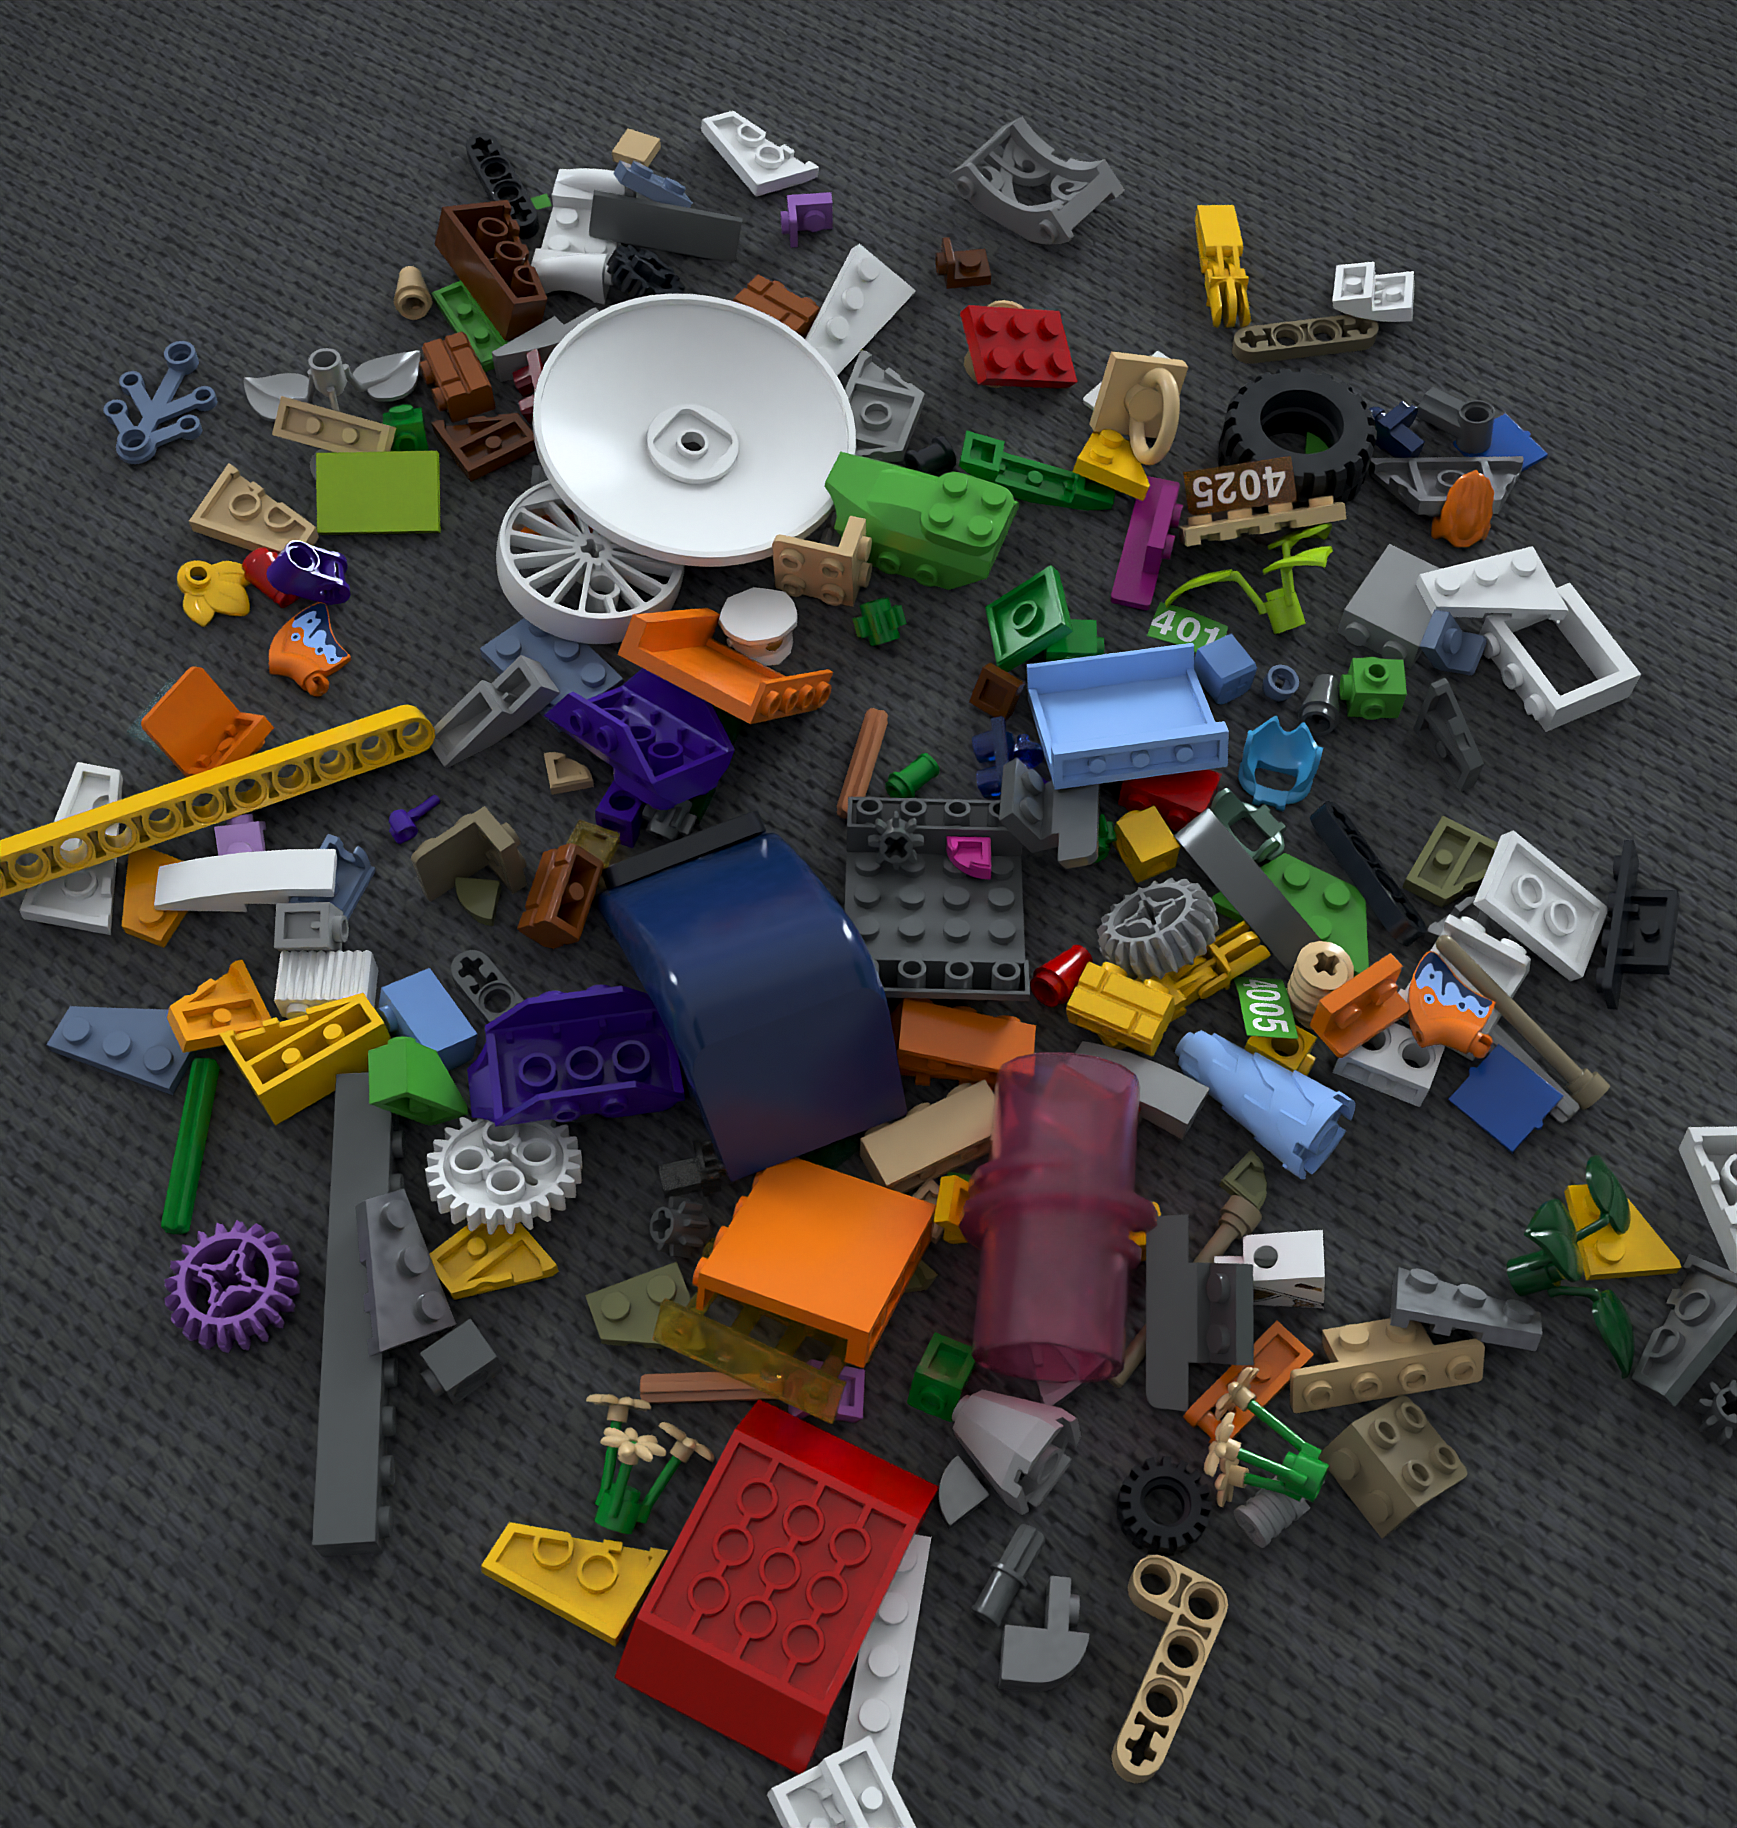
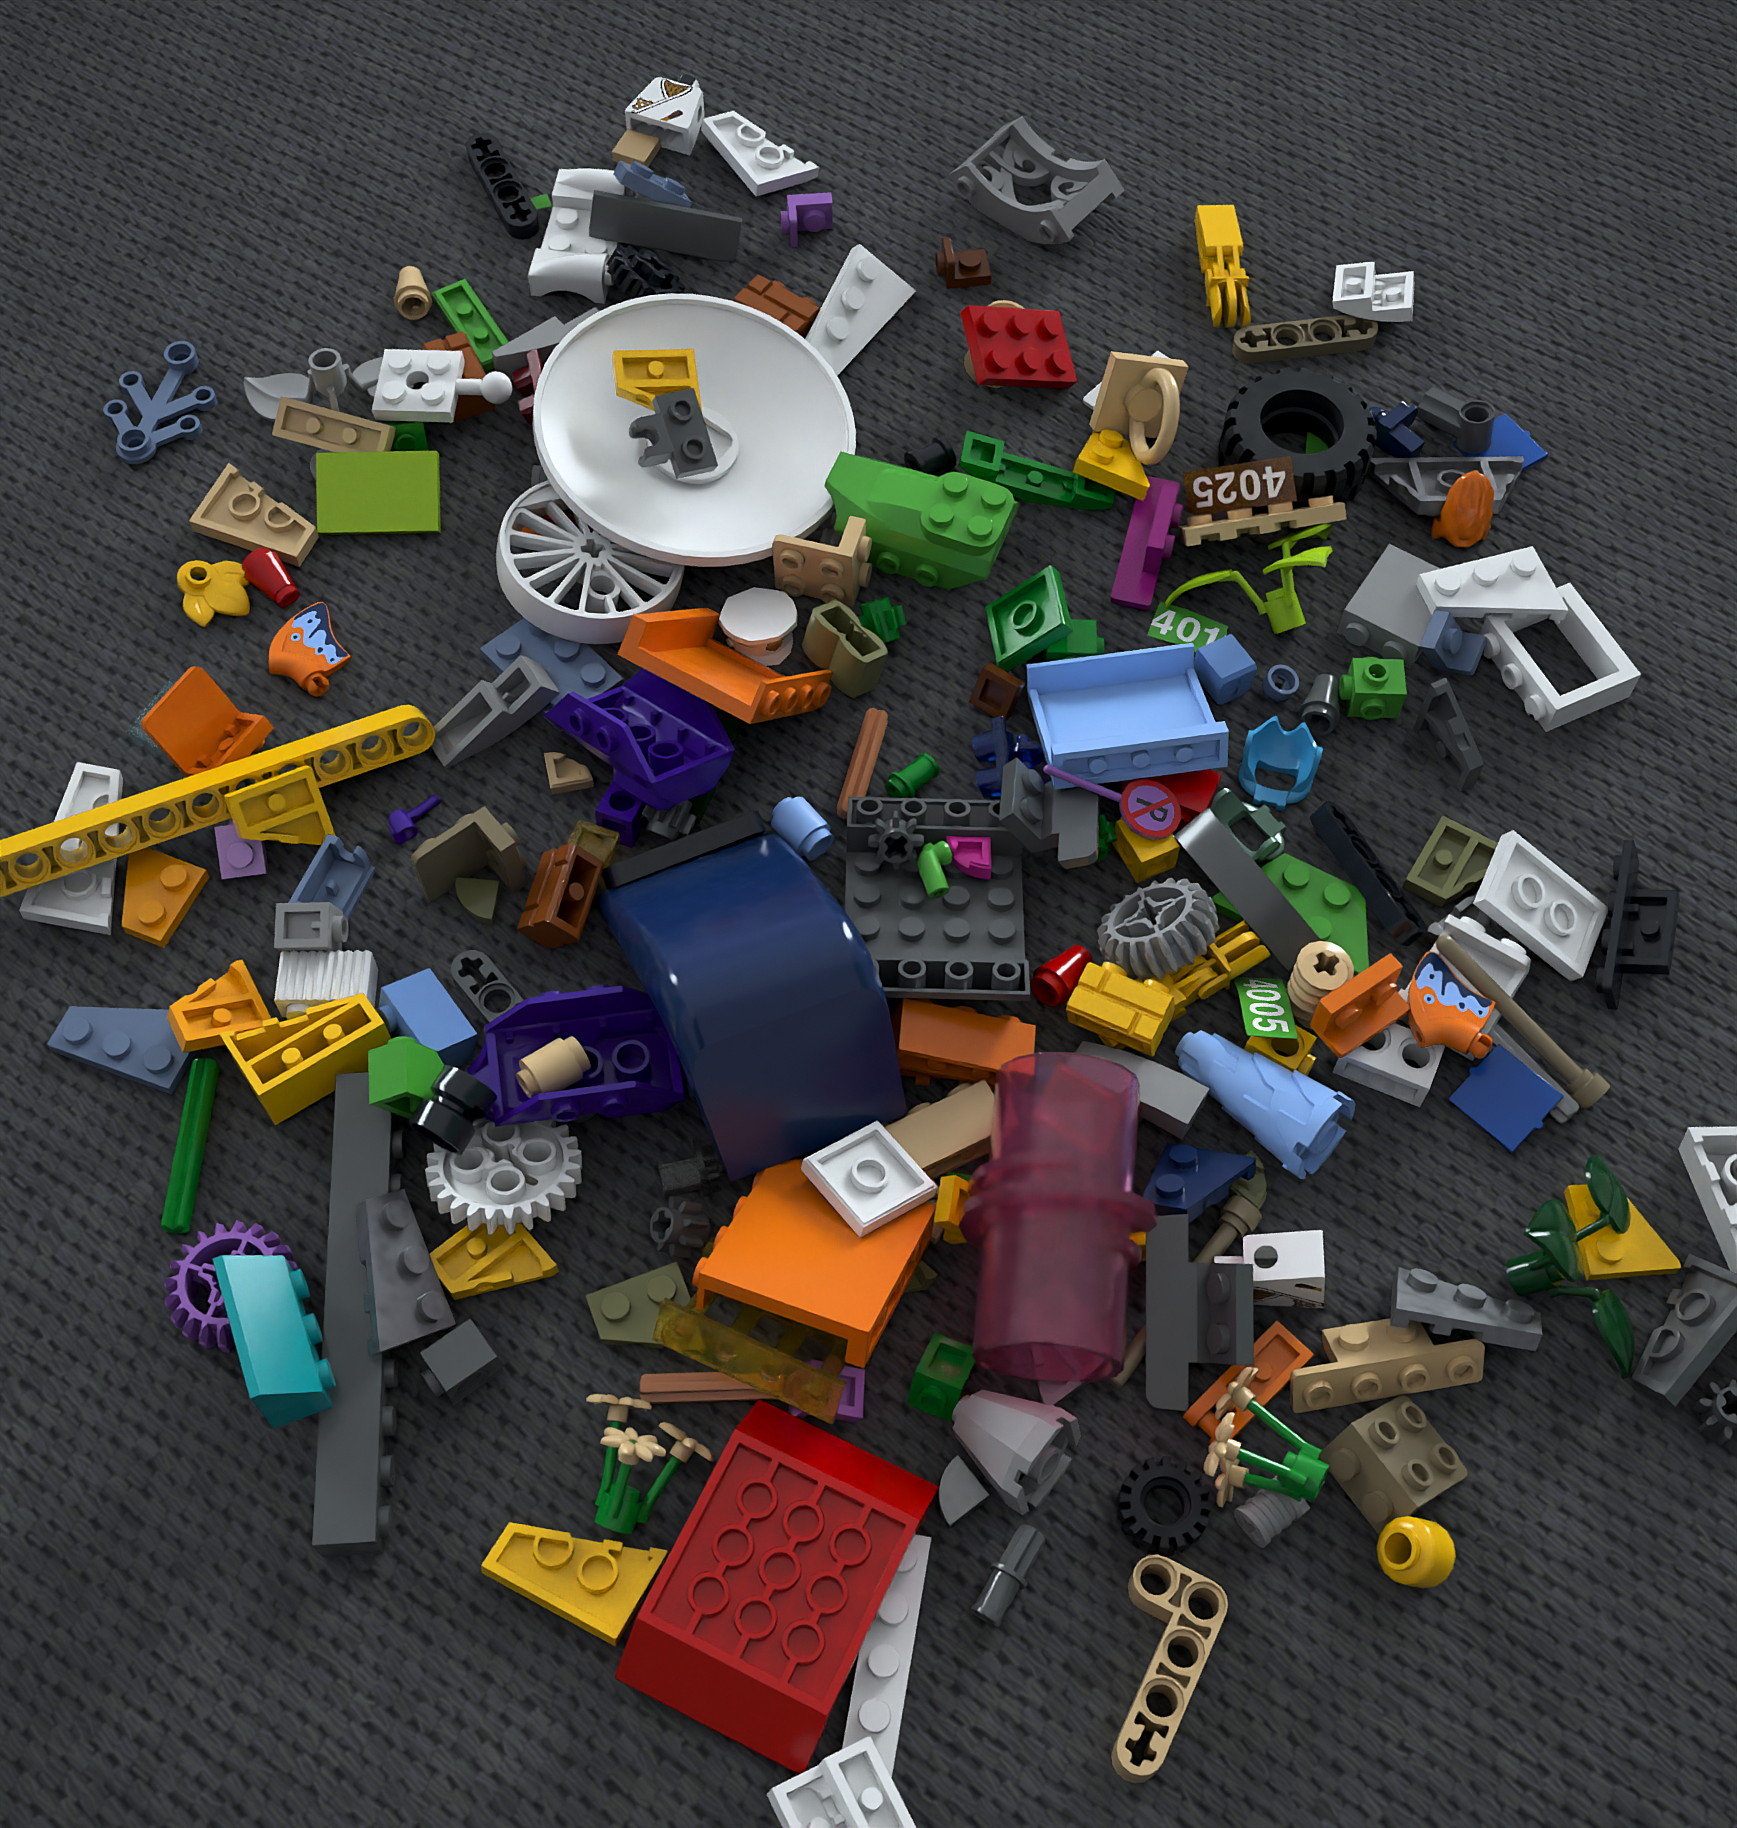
white slope [154,849,337,912] -> none
dark purple piece [266,540,351,606] -> none
reddish brown wing [432,413,536,482] -> none
reddish brown wedge [435,200,548,341] -> none
light grey wing [845,350,925,463] -> none
flat silver brick [999,1576,1090,1692] -> none
none -> teal slope [212,1255,336,1429]
none -> yellow wing [223,765,335,845]
none -> white plate [372,349,512,423]
none -> black wheel [408,1065,498,1155]
none -> tan brick [516,1036,591,1098]
none -> yellow wing [612,349,703,416]
none -> white torso [625,74,704,155]
none -> dark grey plate [629,388,718,479]
none -> light blue brick [771,797,834,861]
none -> white tile [801,1120,937,1238]
none -> olive brick [802,600,888,698]
none -> bright green arm [917,841,952,899]
none -> piece [1043,765,1181,840]
none -> dark blue wing [1140,1143,1256,1223]
none -> yellow head [1376,1516,1456,1588]

